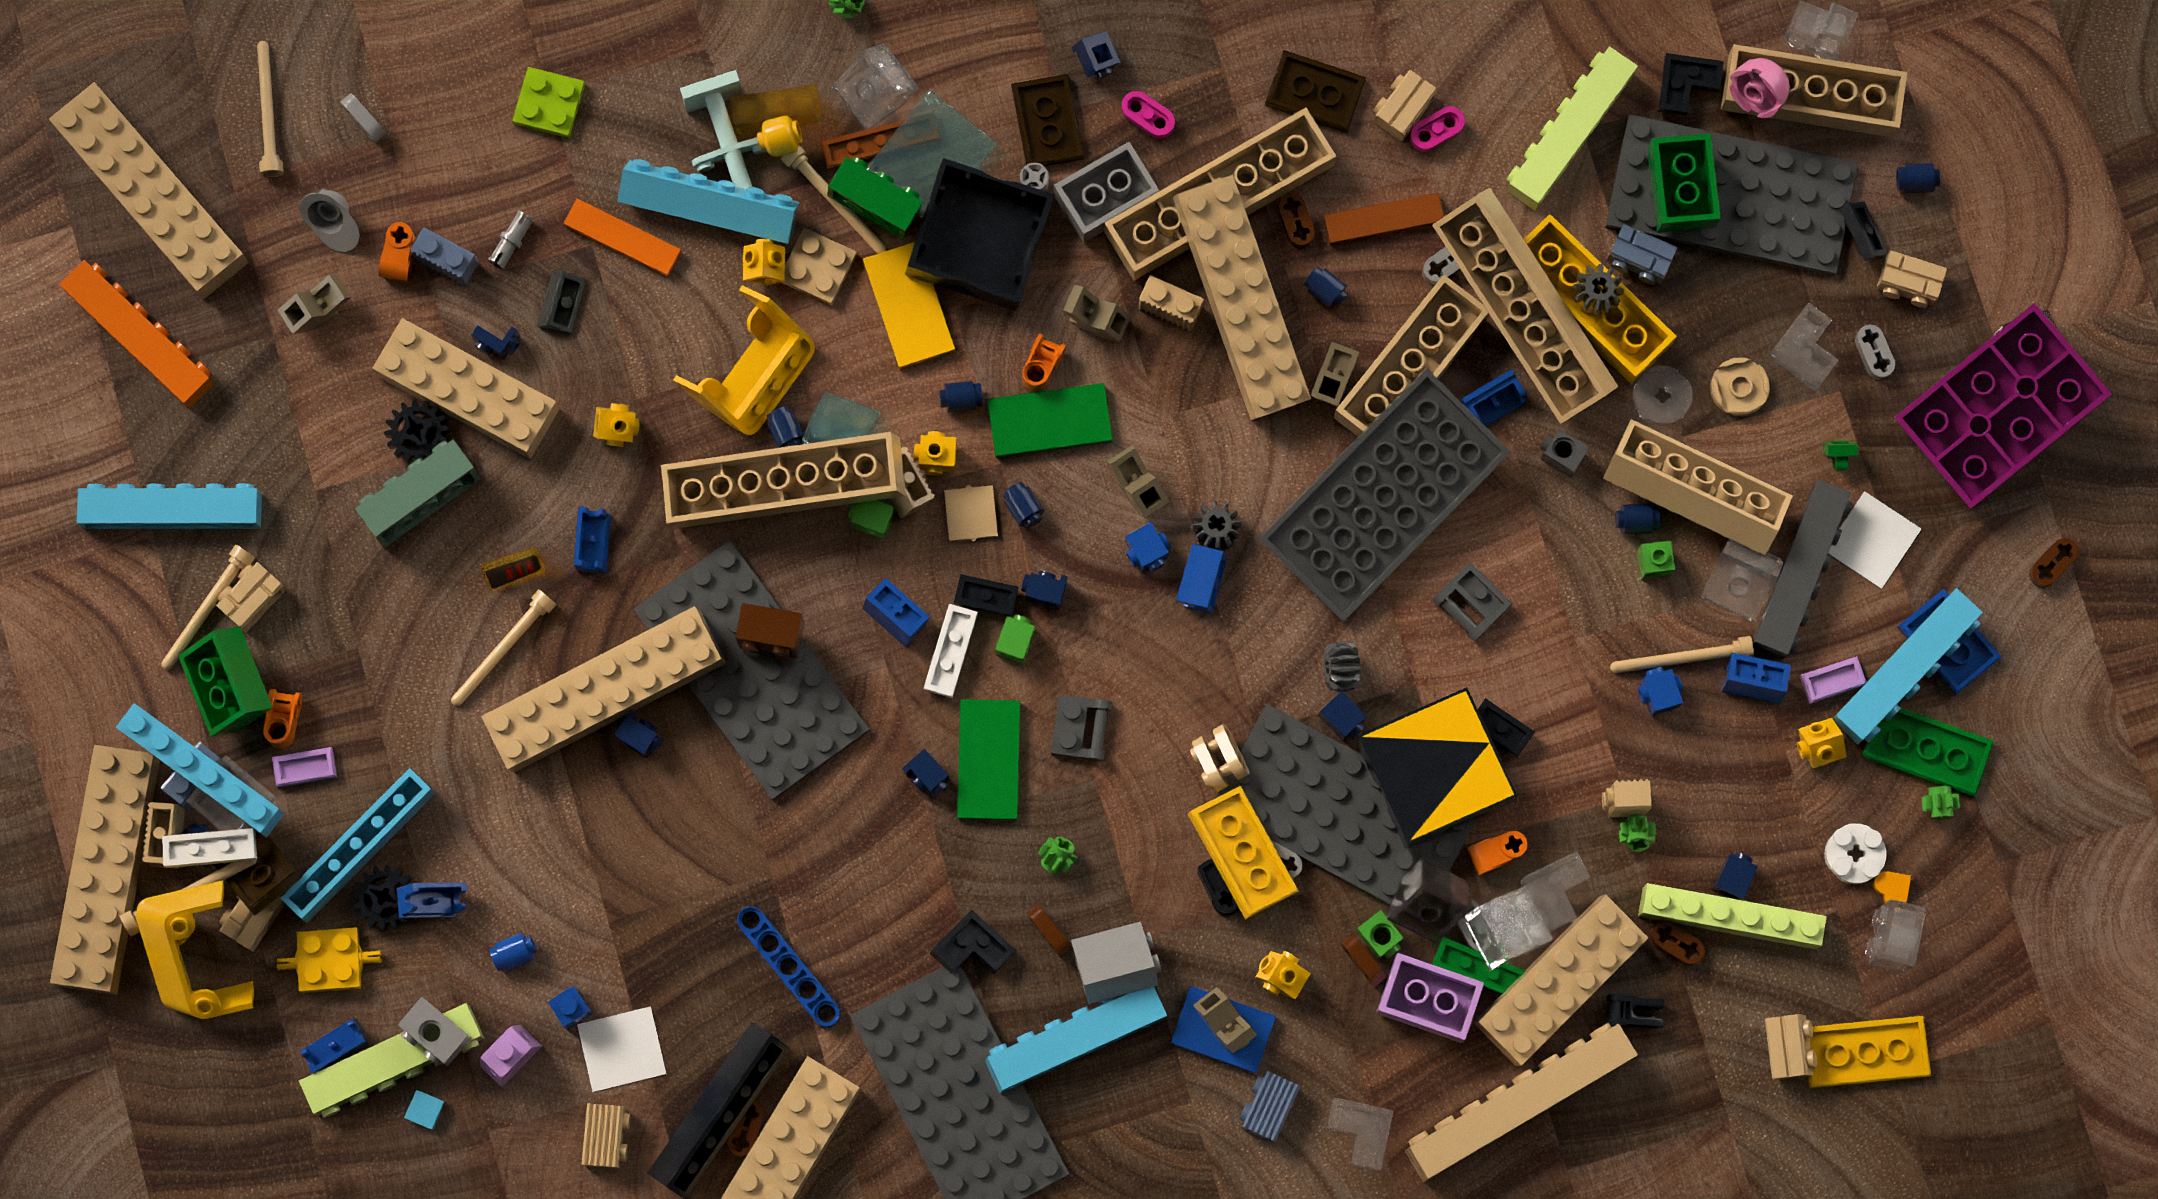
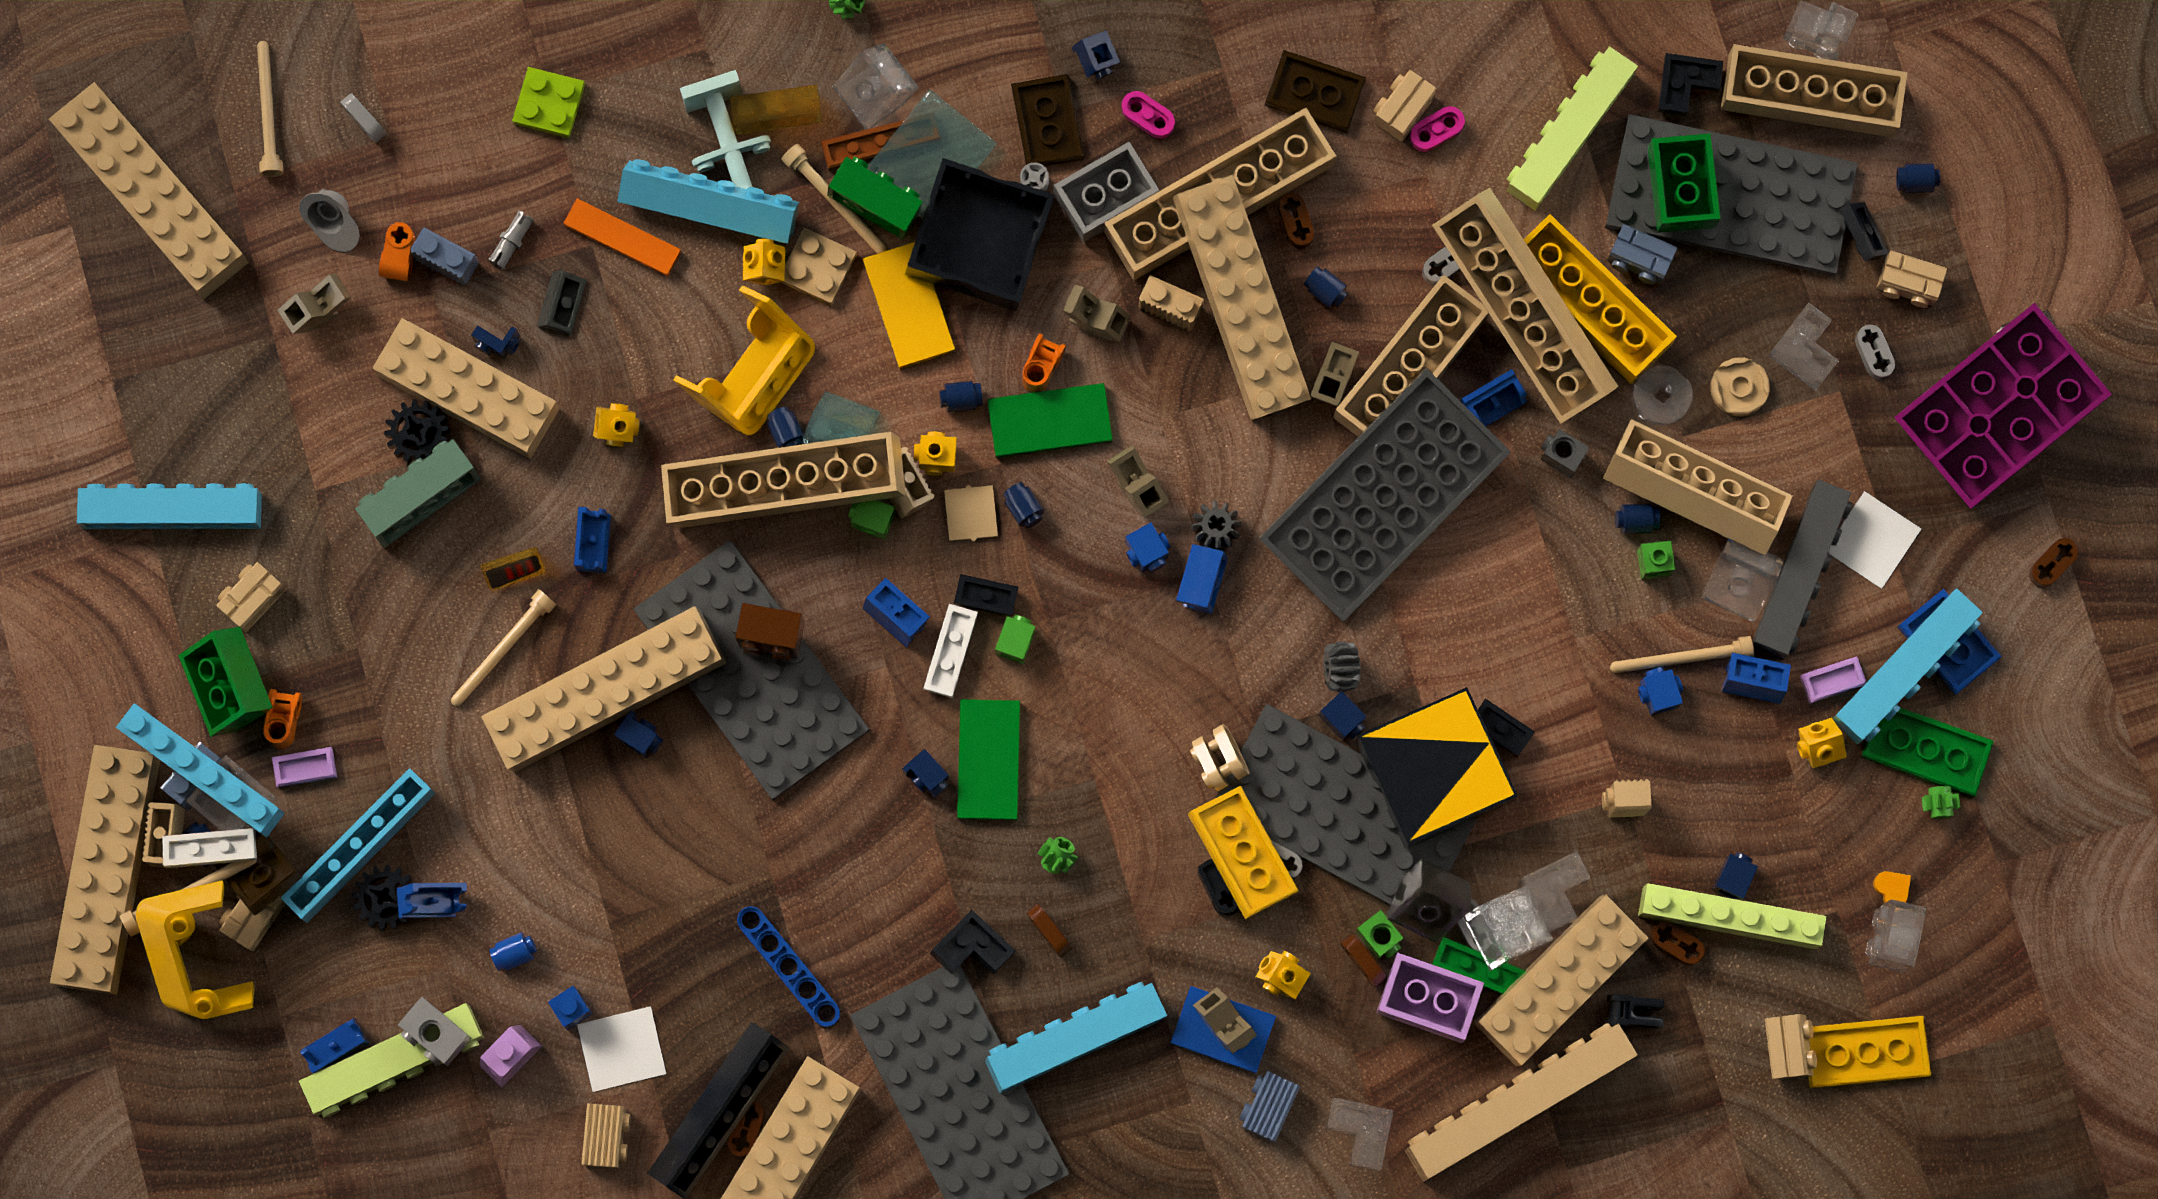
orange brick [59,260,214,409] -> none
tan piece [161,544,255,670] -> none
yellow plate [277,927,382,994] -> none
medium azure tile [404,1090,445,1130] -> none
yellow head [757,116,803,157] -> none
dark blue brick [1021,571,1067,610] -> none
dark grey plate [1051,694,1112,761] -> none
light grey brick [1071,921,1162,1004] -> none
dark orange tile [1324,193,1444,245] -> none
dark grey plate [1432,562,1513,642] -> none
orange piece [1467,831,1528,876] -> none
dark grey gear [1573,264,1624,315] -> none
bright green gear [1619,814,1656,852] -> none
bright pink cylinder [1729,58,1790,118] -> none
green tile [1823,440,1858,471] -> none
white plate [1824,824,1886,884] -> none

